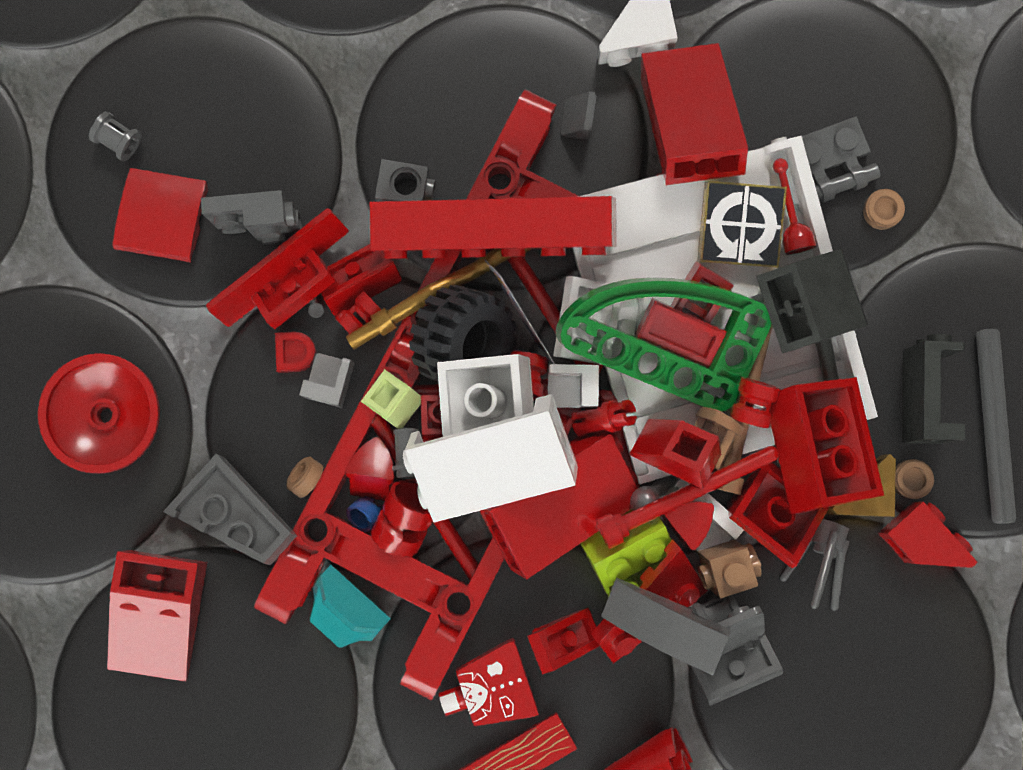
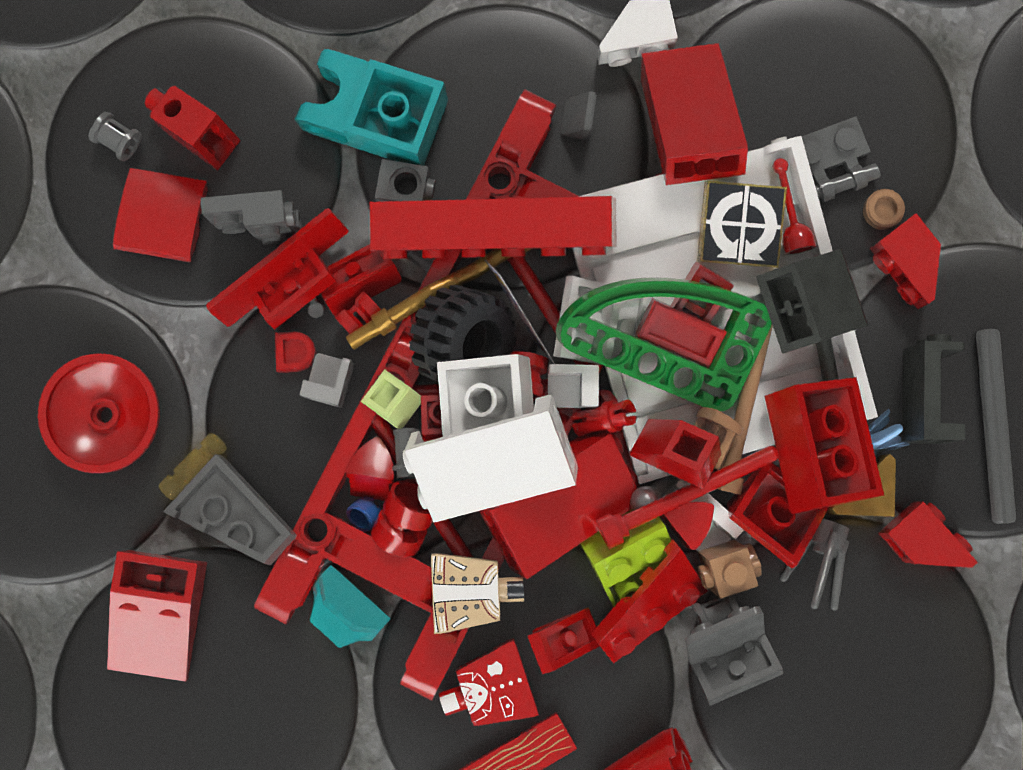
medium nougat tile [287,457,323,498] -> none
dark grey slope [601,578,731,675] -> none
red wheel [730,377,781,428] -> none
medium nougat tile [895,459,934,499] -> none
none -> red torso [145,86,241,171]
none -> clear yellow axle [159,433,227,500]
none -> teal brick [295,49,448,166]
none -> torso [431,553,524,634]
none -> flat silver piece [868,409,910,456]
none -> red slope [870,213,941,309]

